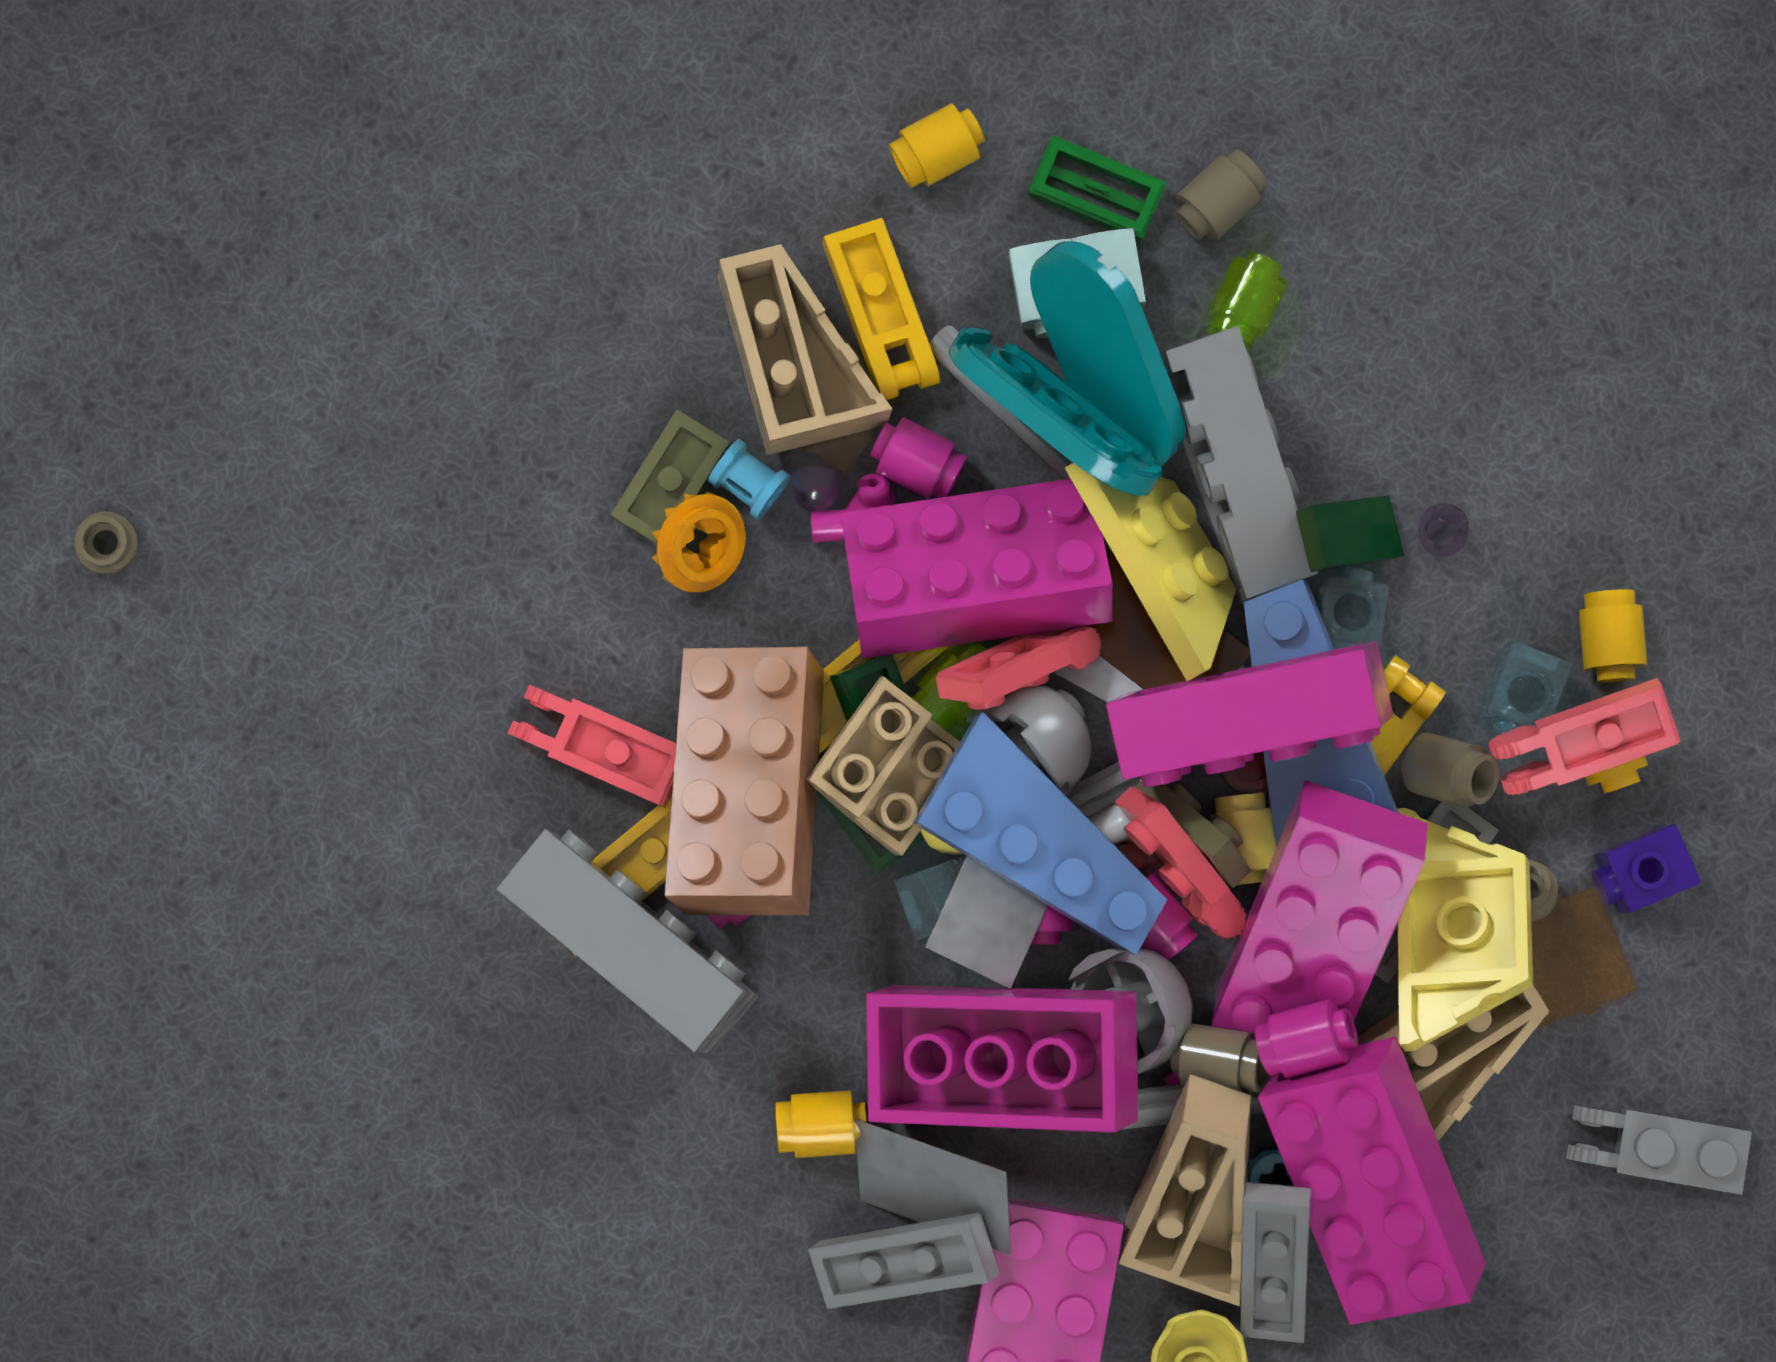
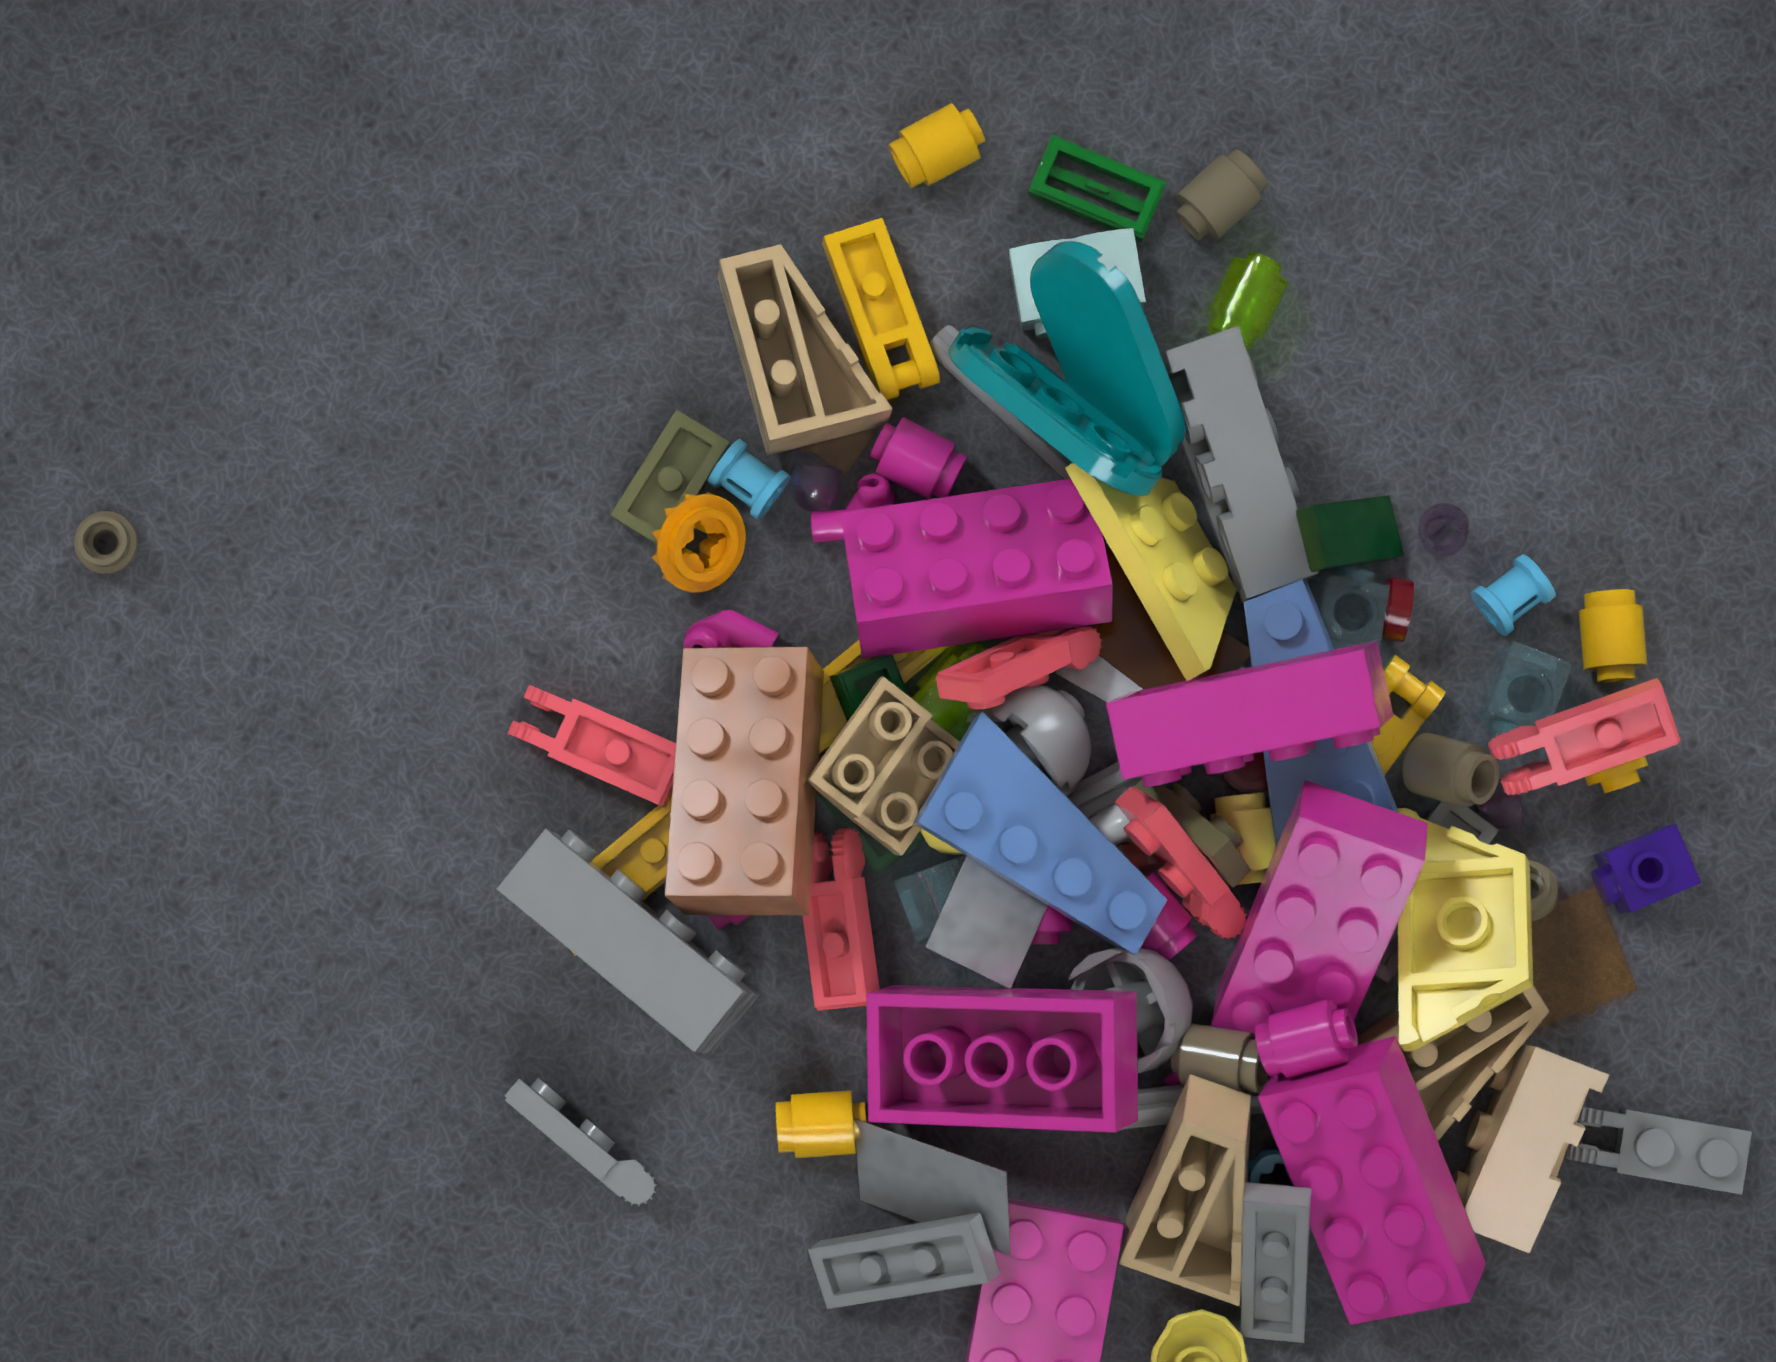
none -> light grey hinge [505,1078,657,1206]
none -> dark pink arm [683,609,779,648]
none -> coral hinge [802,827,880,1011]
none -> dark red tile [1377,577,1414,642]
none -> tan wedge [1452,1044,1609,1253]
none -> medium azure bush [1471,554,1556,636]
none -> clear purple hinge [1477,779,1525,829]

